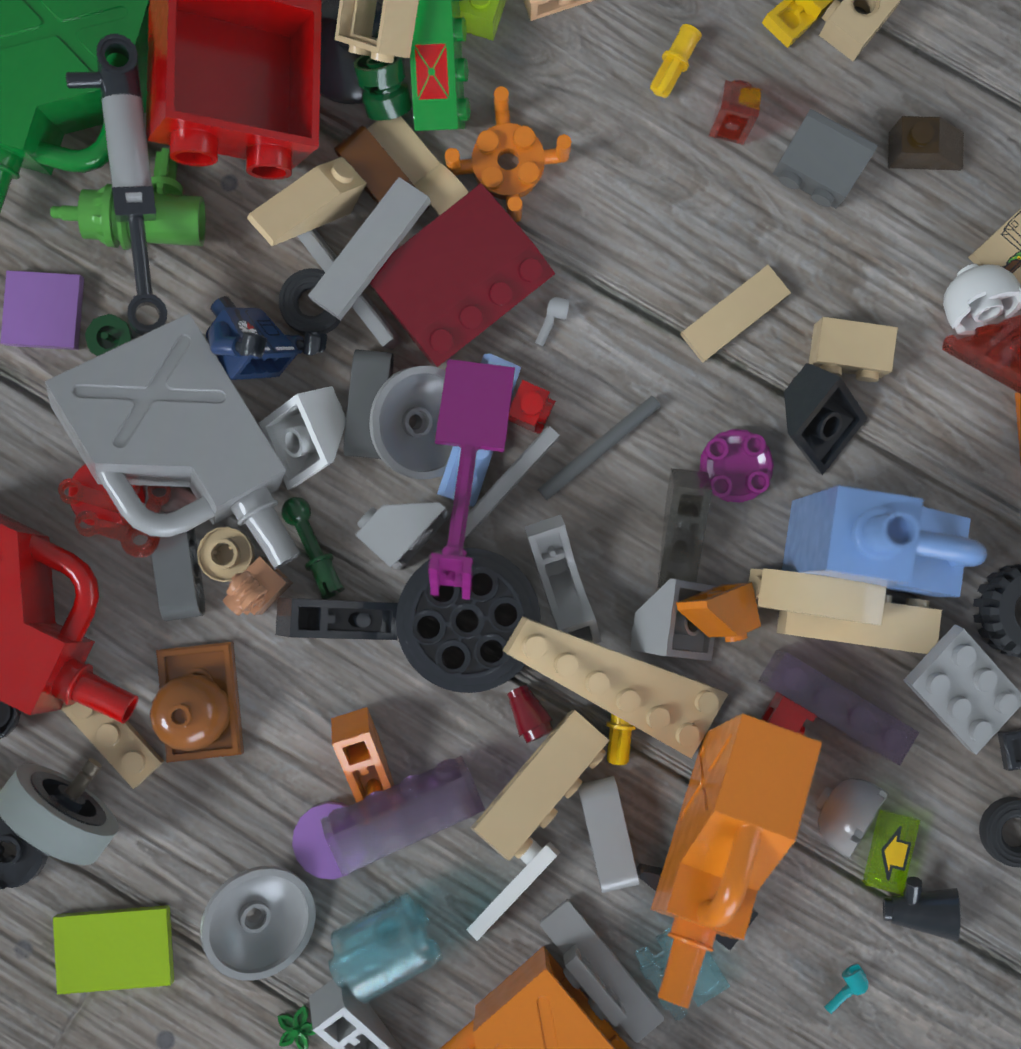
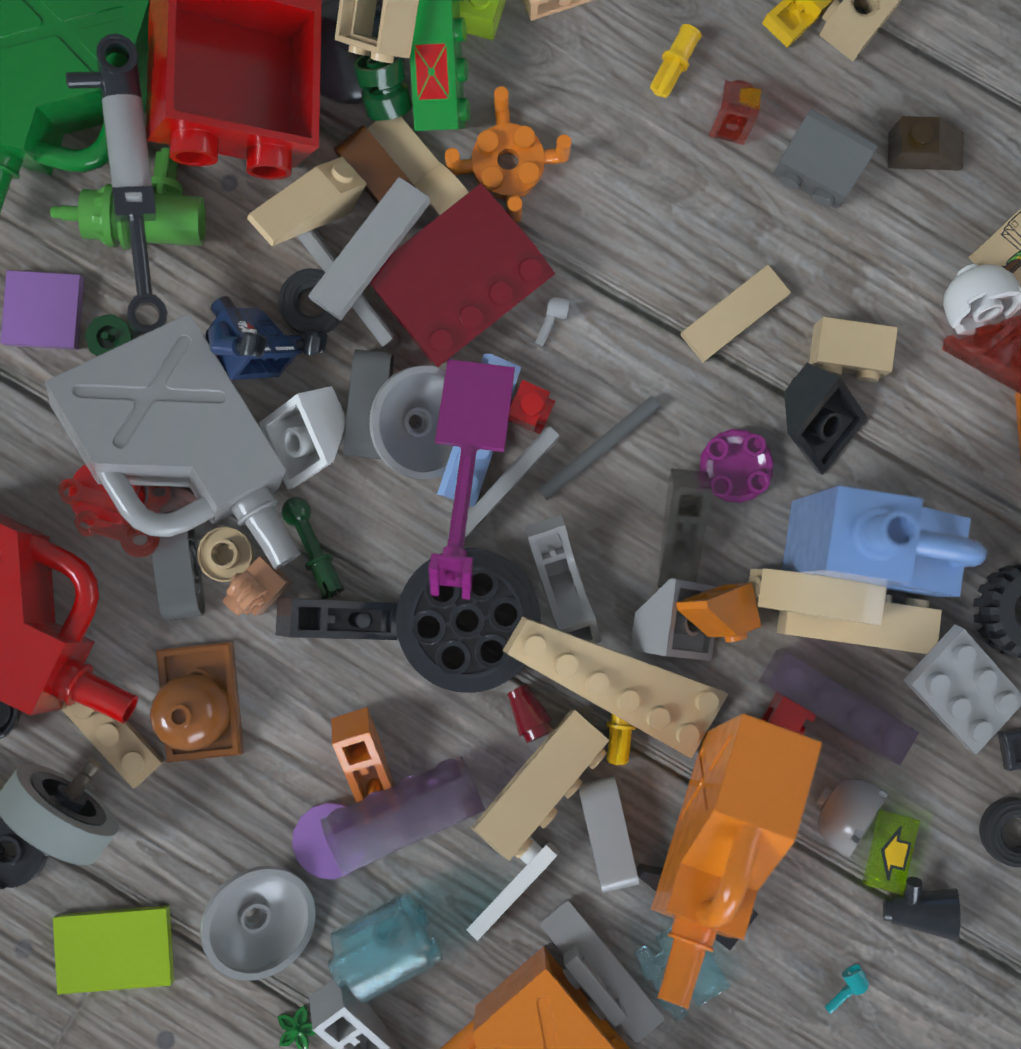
light grey slope [355,502,451,570] -> none

